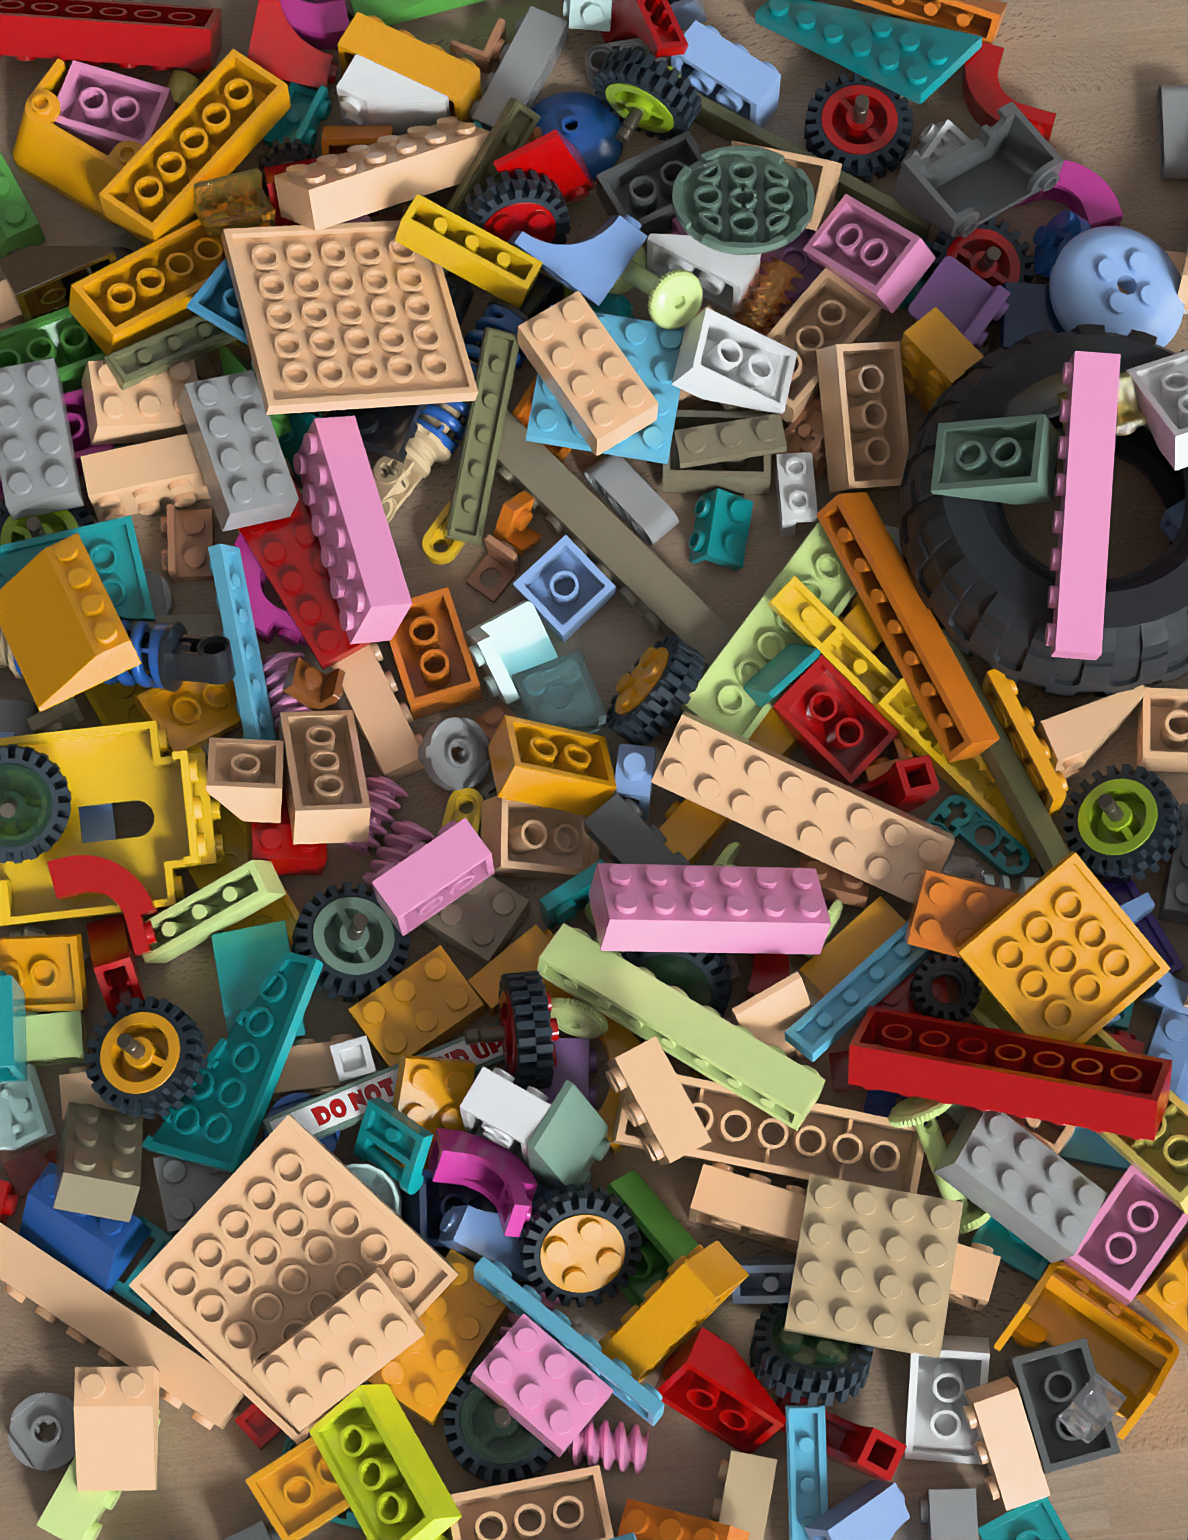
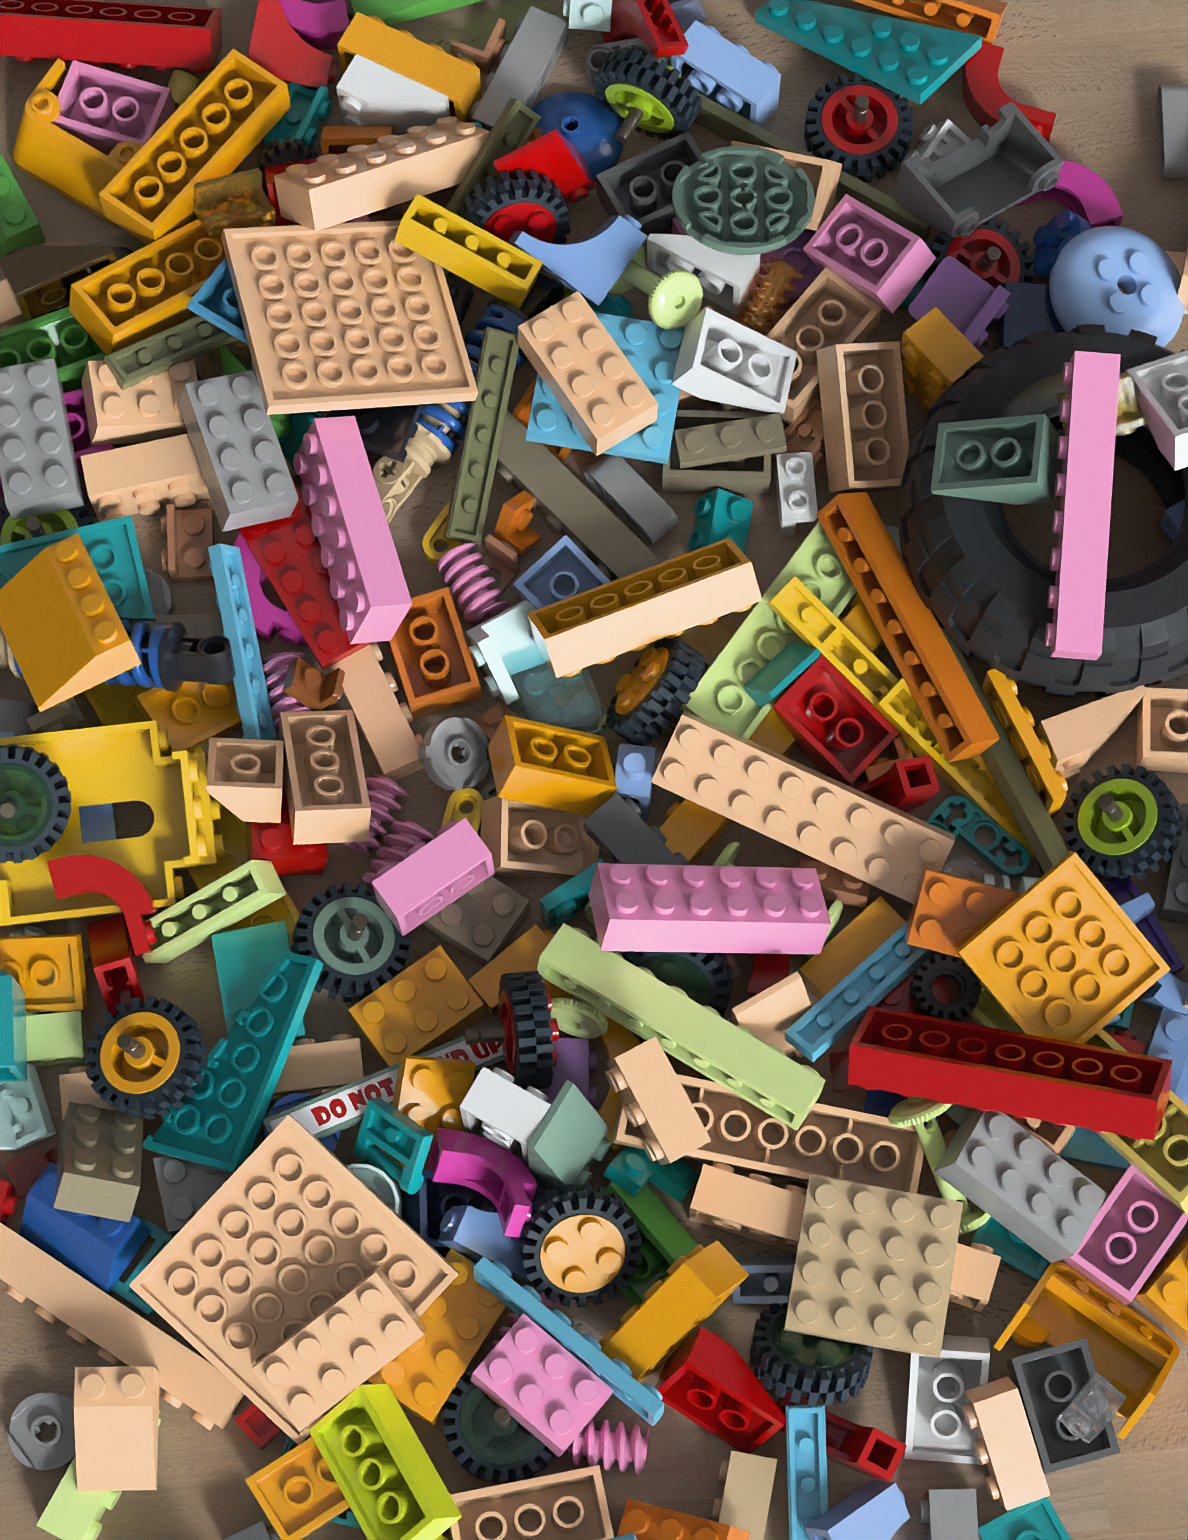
white plate [330,1036,377,1085] -> none
none -> bright pink piece [437,543,509,623]
none -> brick [526,537,762,678]
none -> teal plate [603,1146,700,1203]

